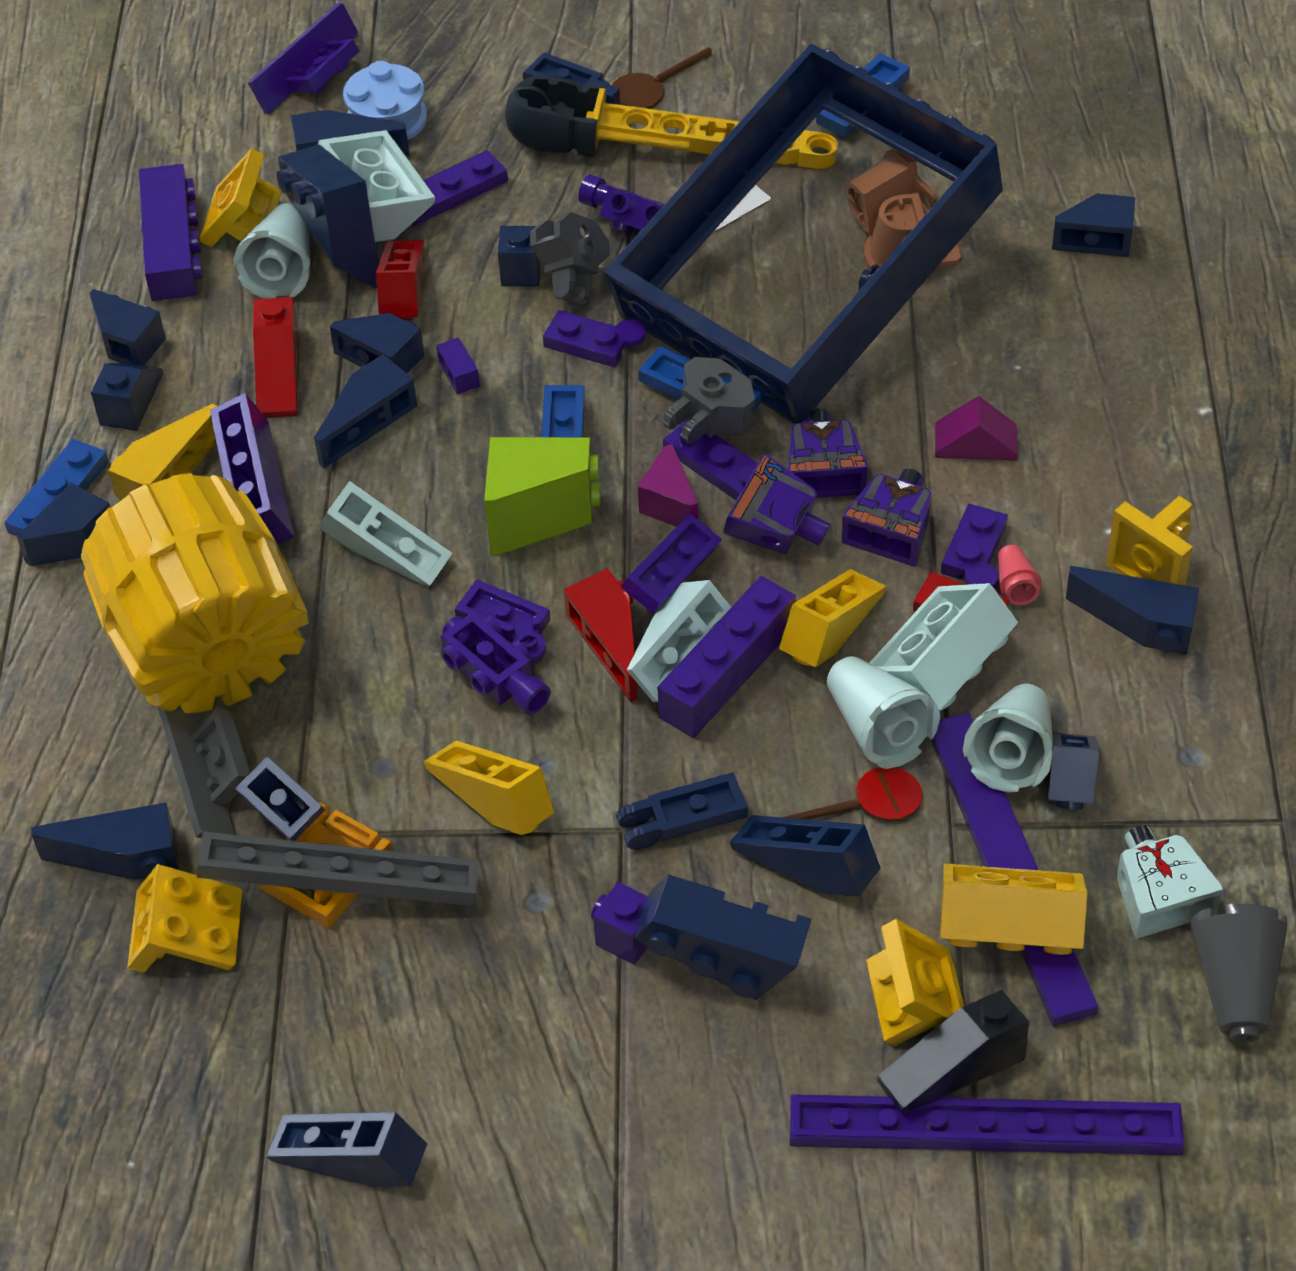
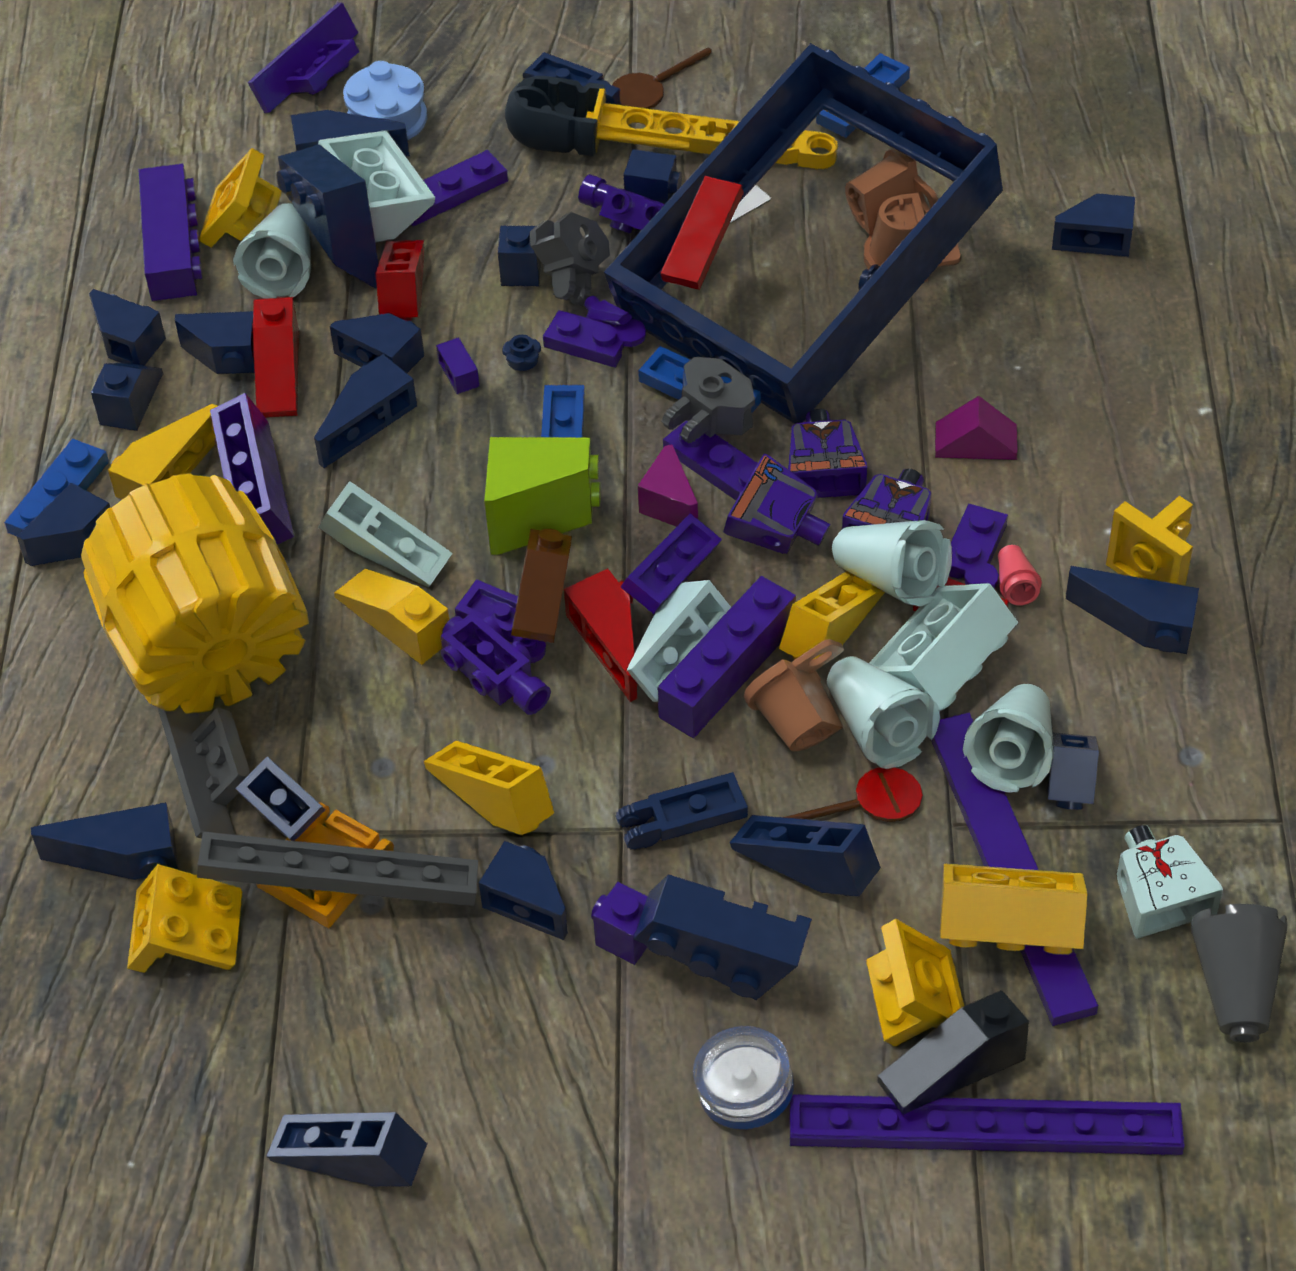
none -> dark blue slope [174,311,255,374]
none -> yellow slope [334,569,450,665]
none -> dark blue slope [479,841,568,940]
none -> dark blue plate [502,335,541,371]
none -> reddish brown slope [511,529,572,643]
none -> dark purple bar [584,296,633,326]
none -> dark blue brick [623,149,682,204]
none -> red tile [660,176,744,290]
none -> clear piece [693,1026,794,1129]
none -> nougat container [743,639,844,751]
none -> light aqua cone [832,520,952,606]

